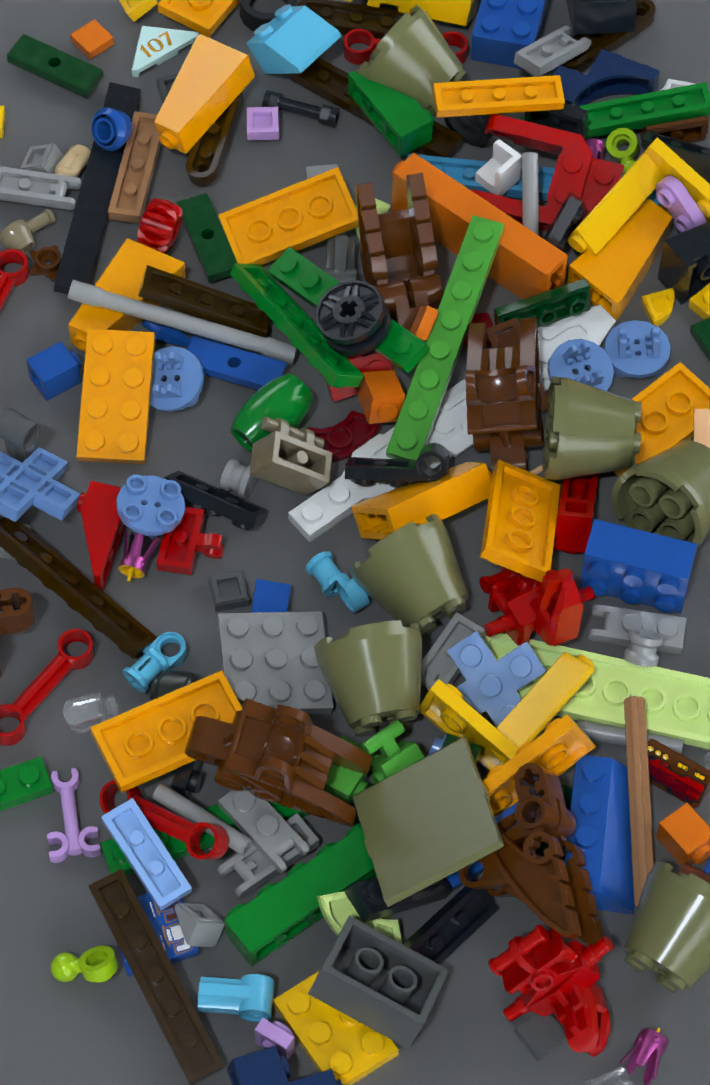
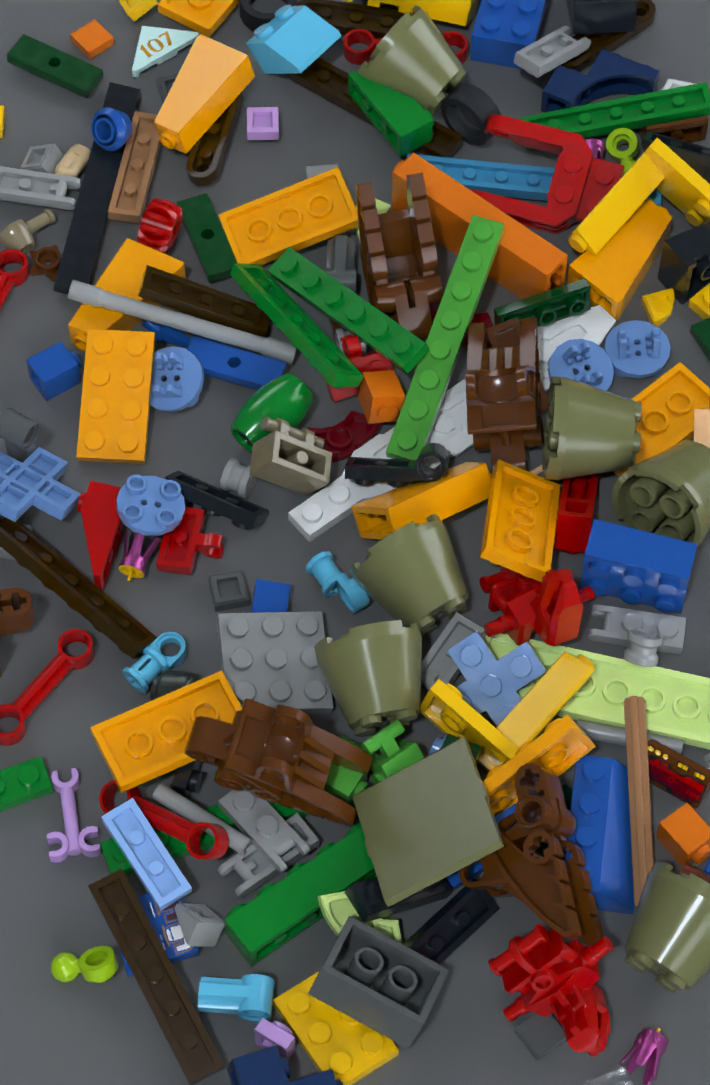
clear arm [63,693,120,734] -> none
black bar [262,90,340,127] -> none
black wheel [315,280,391,356] -> none
orange tile [410,306,439,341] -> none
light orange plate [432,75,565,118] -> none
white panel [475,139,522,196] -> none
light grey piece [522,152,539,235] -> none
black plate [525,103,589,138] -> none
black plate [543,192,584,251] -> none
lavender plate [656,175,706,233] -> none

